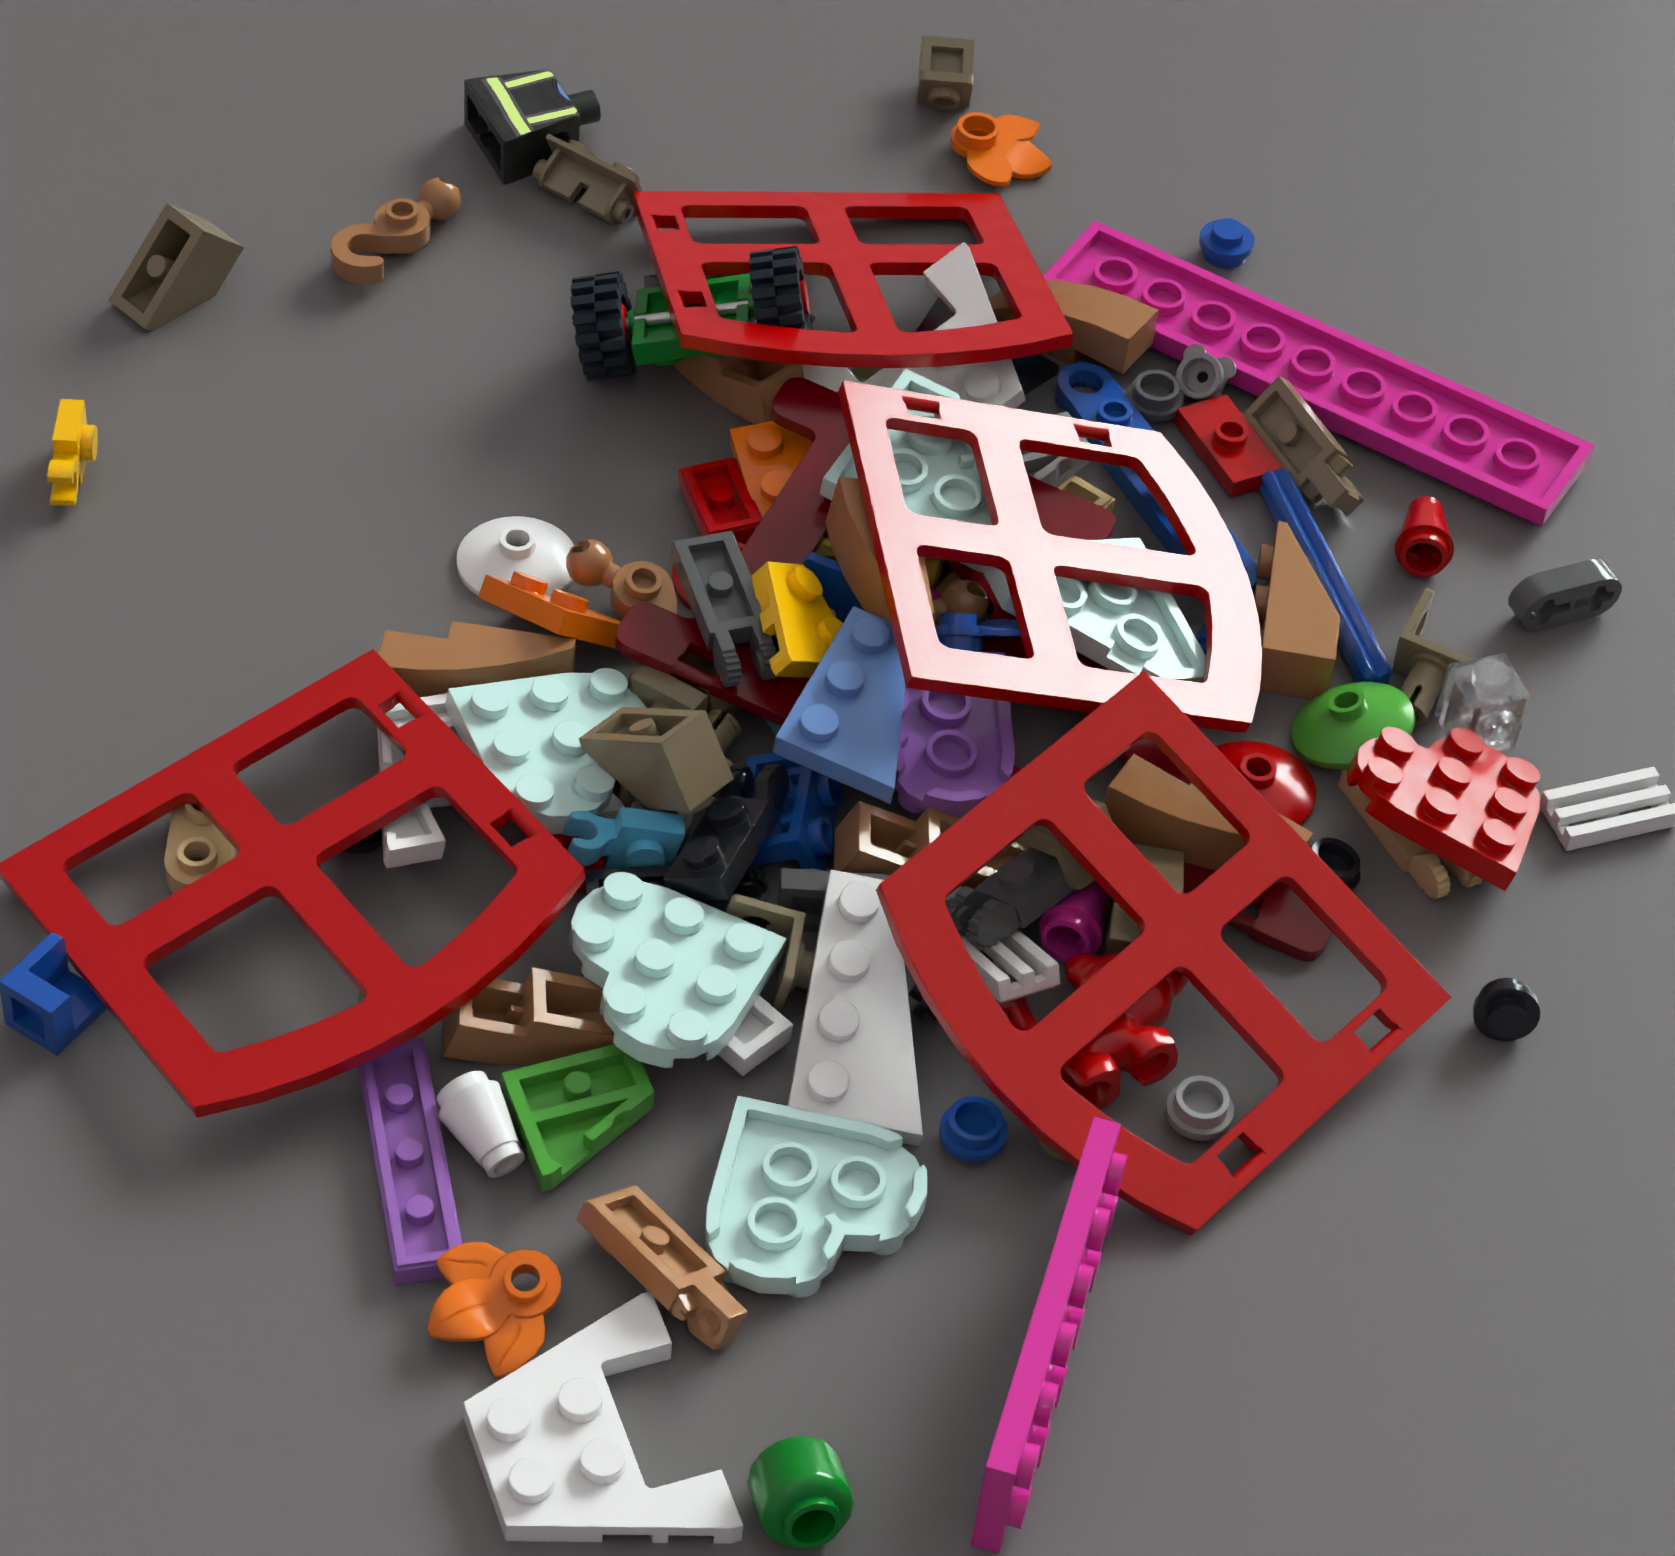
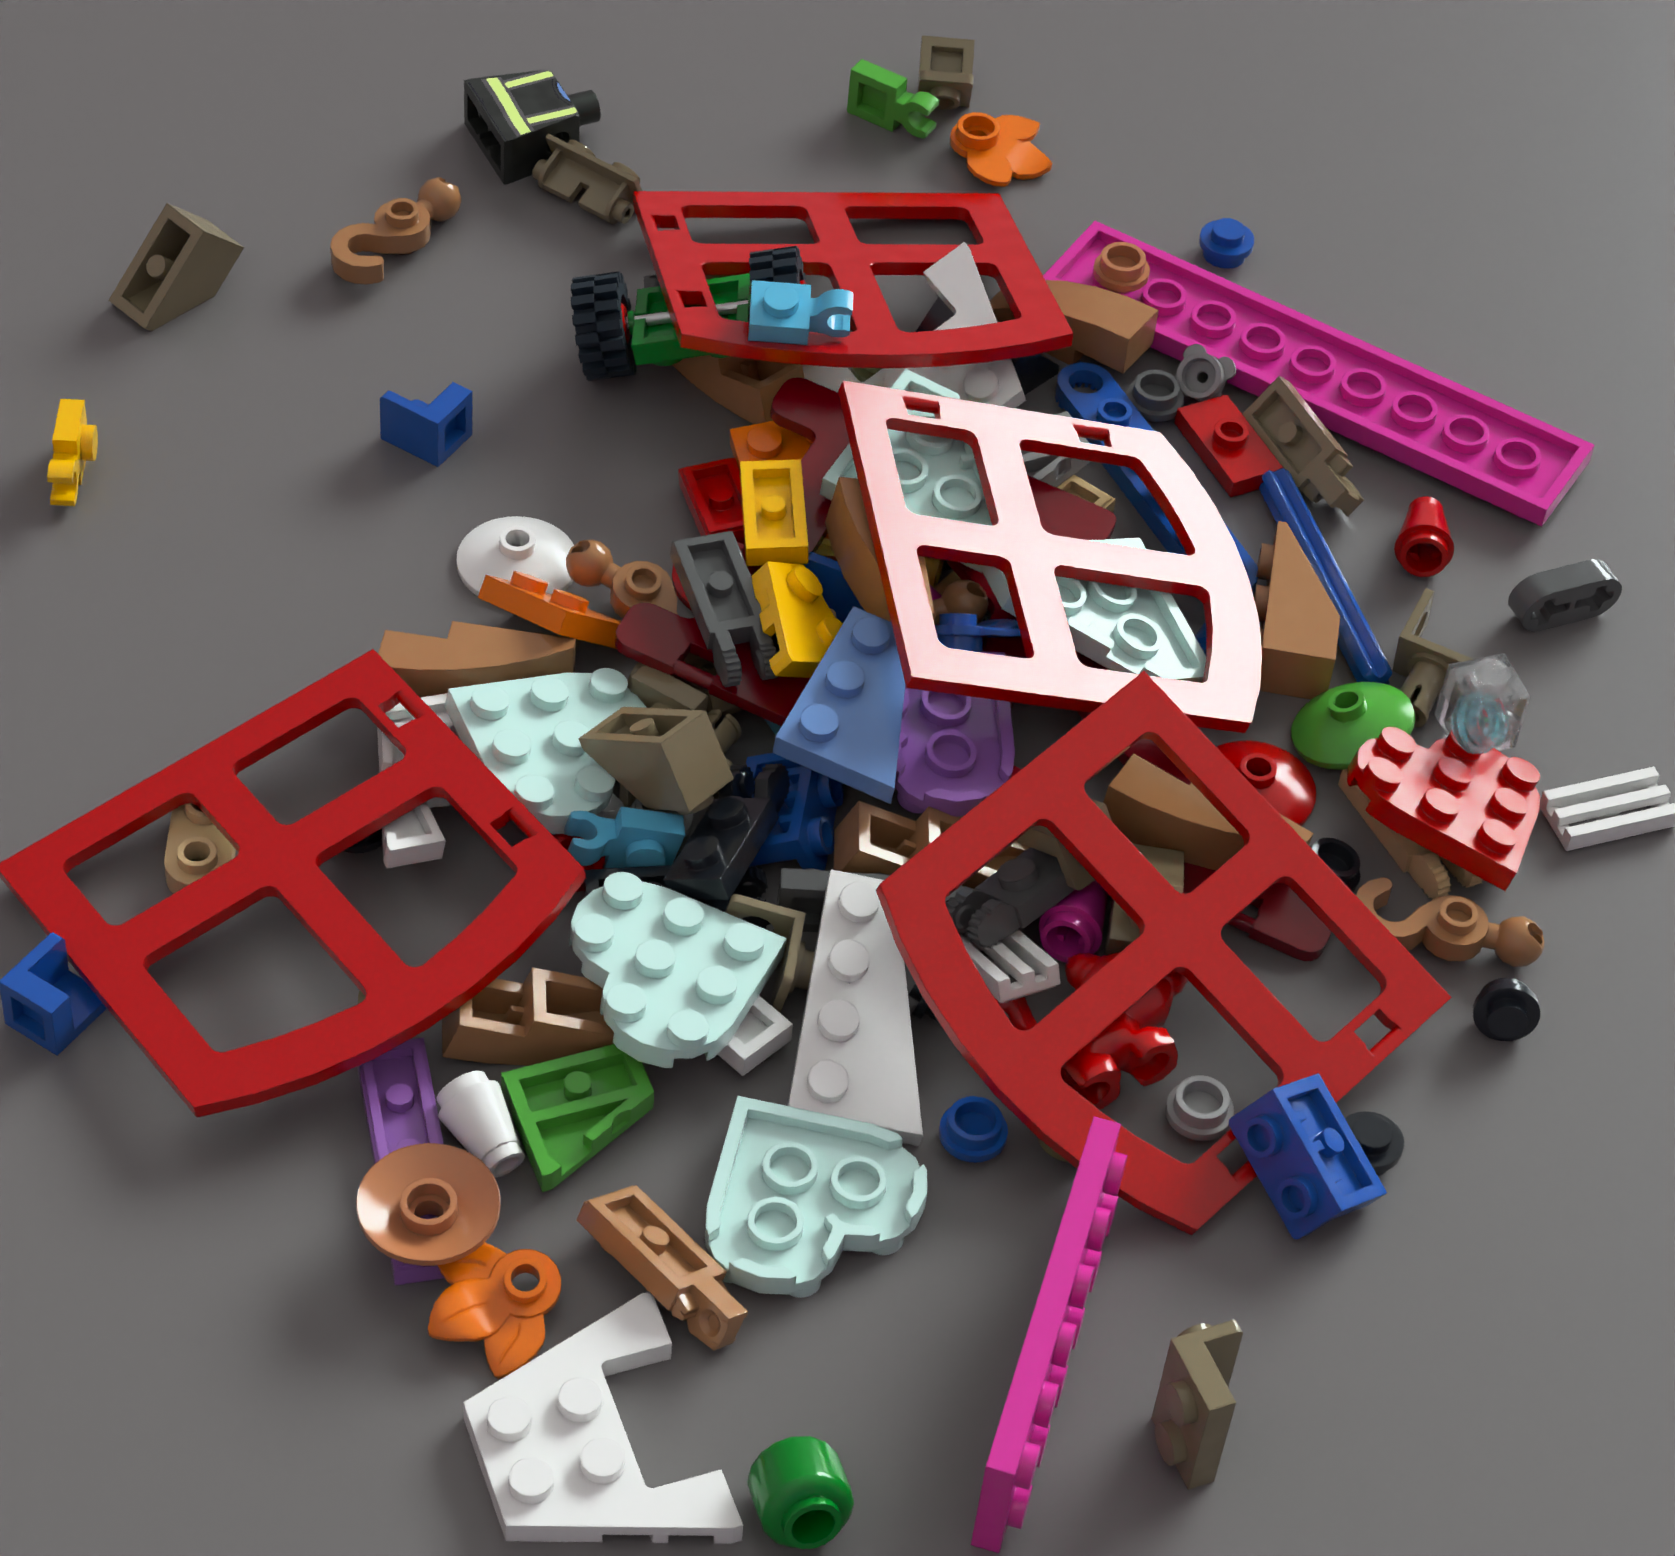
none -> nougat dish [356,1143,501,1266]
none -> blue panel [380,382,473,467]
none -> yellow plate [740,459,808,566]
none -> medium azure plate [748,280,853,345]
none -> bright green plate [847,59,939,138]
none -> nougat plate [1093,242,1150,293]
none -> dark tan bracket [1151,1320,1243,1490]
none -> blue bracket [1229,1073,1387,1239]
none -> black plate [1345,1111,1404,1176]
none -> medium nougat piece [1356,877,1545,967]
none -> clear light blue plate [1451,691,1509,754]

